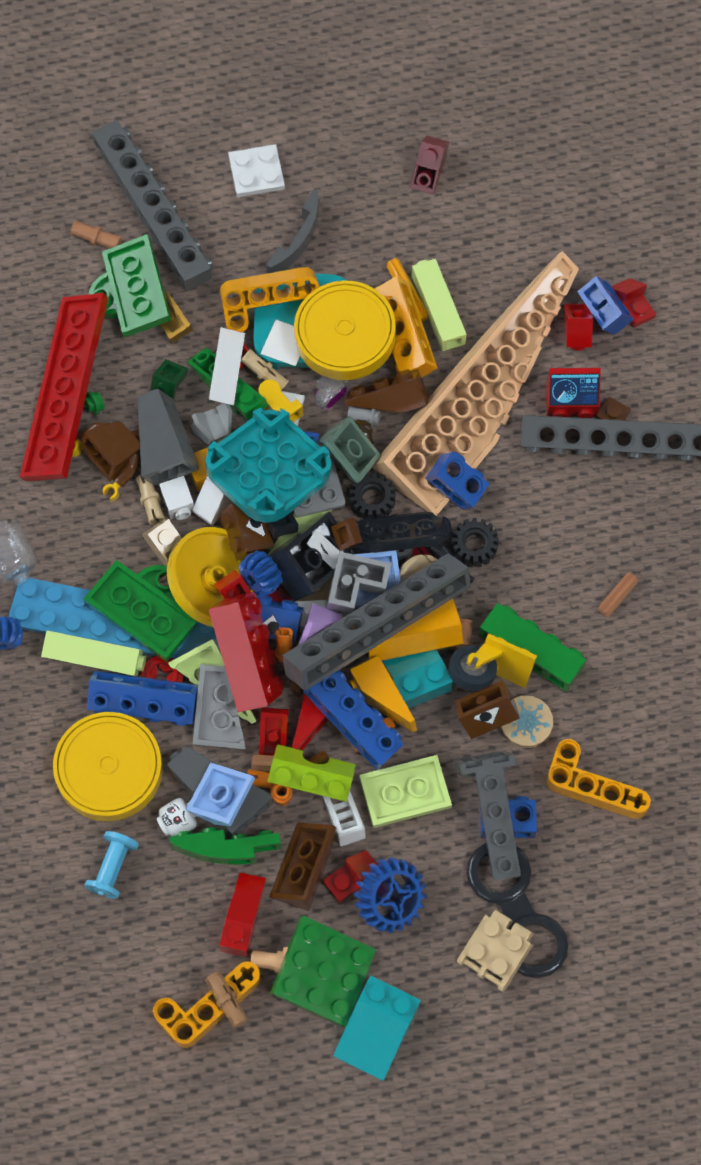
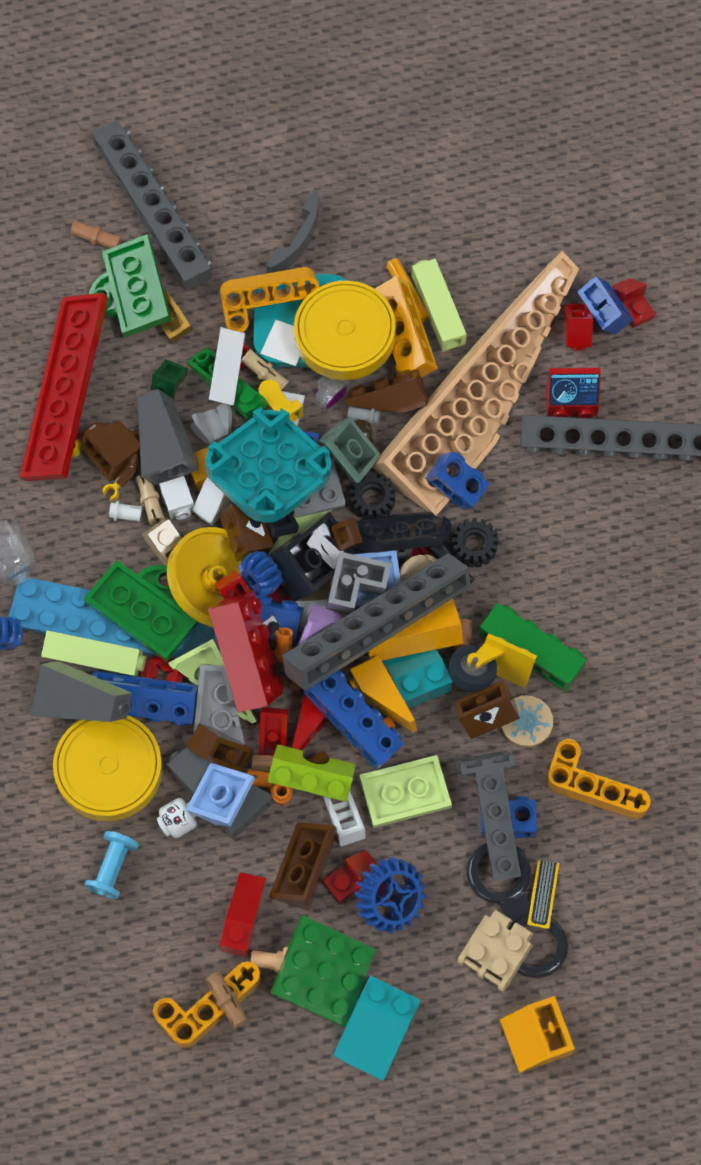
green plate [84,391,105,416] -> none
green slope [169,827,281,865] -> none
white plate [228,144,285,197] -> none
dark red slope [410,135,450,194] -> none
reddish brown plate [596,397,631,420] -> none
nougat axle [598,572,638,617] -> none
none -> dark grey slope [31,661,132,722]
none -> white pin [109,501,142,523]
none -> reddish brown slope [187,723,253,772]
none -> light orange slope [500,996,575,1074]
none -> sticker [528,860,559,929]

